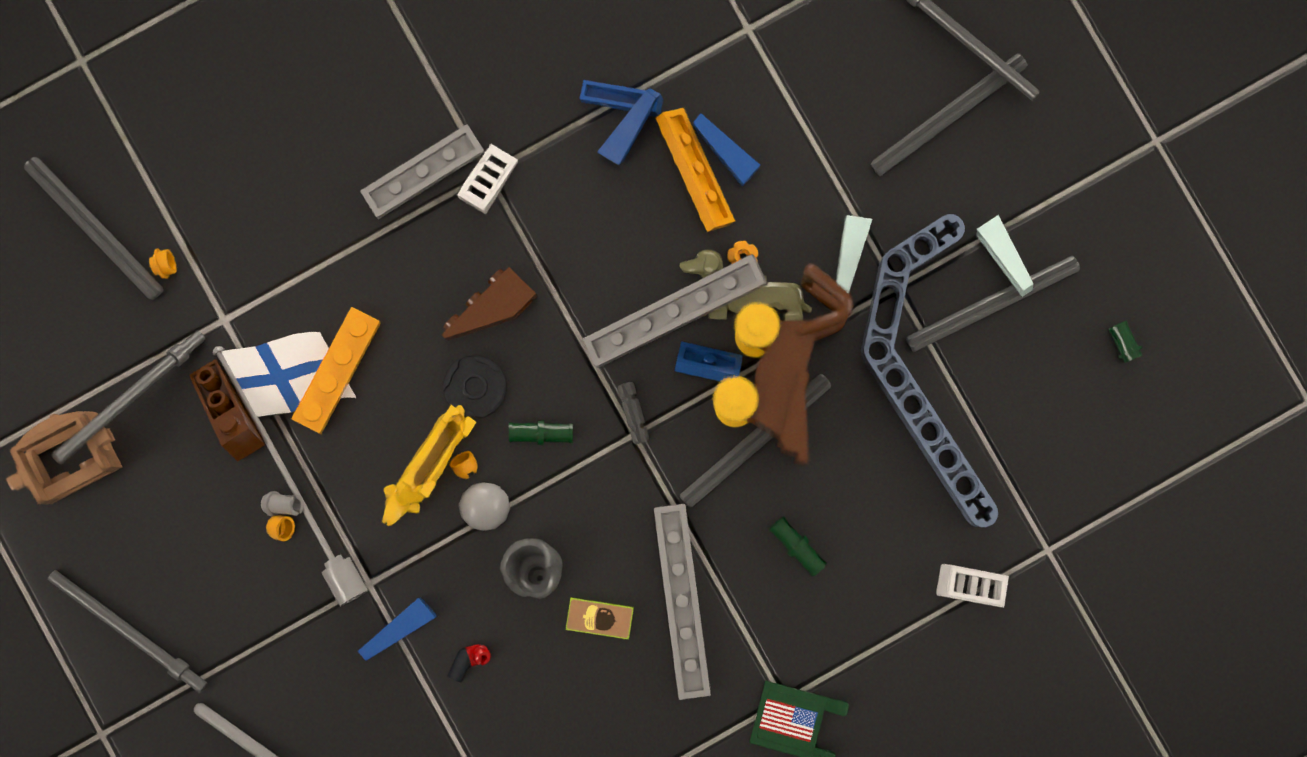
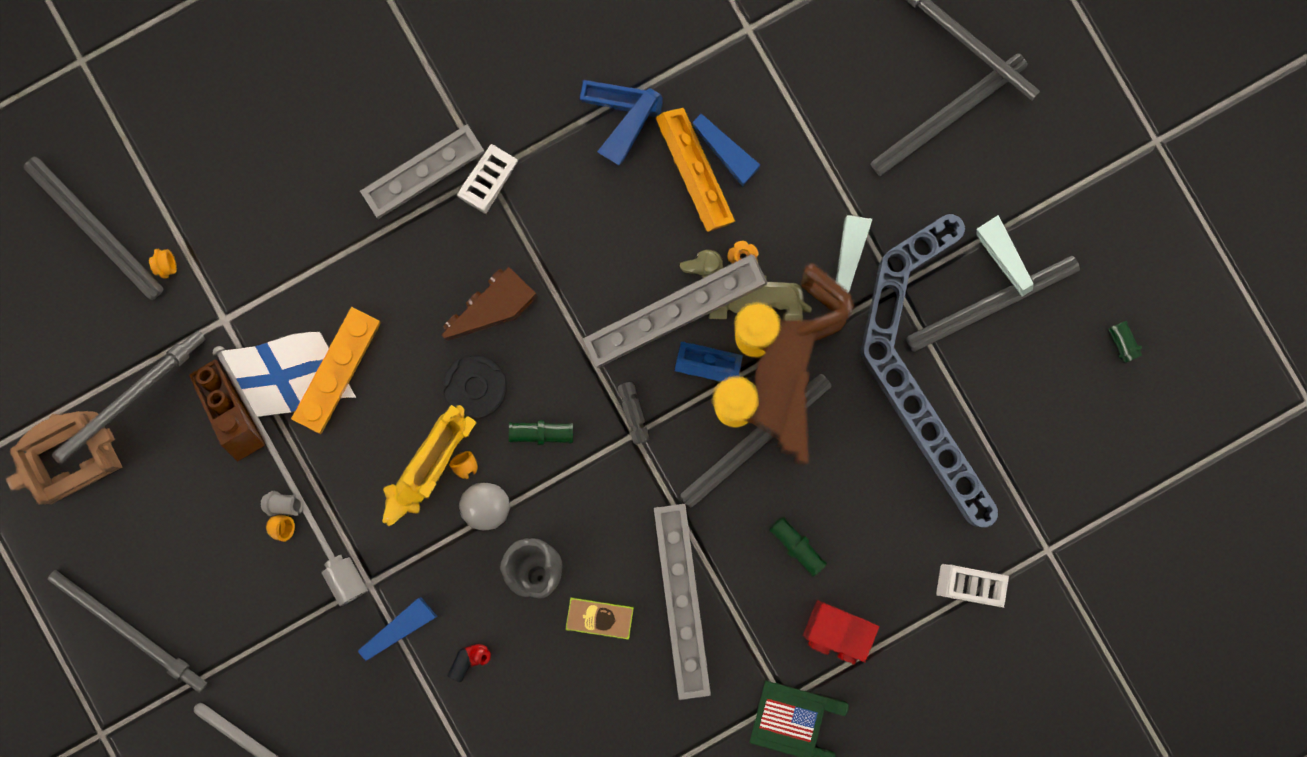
none -> red brick [803,600,880,665]

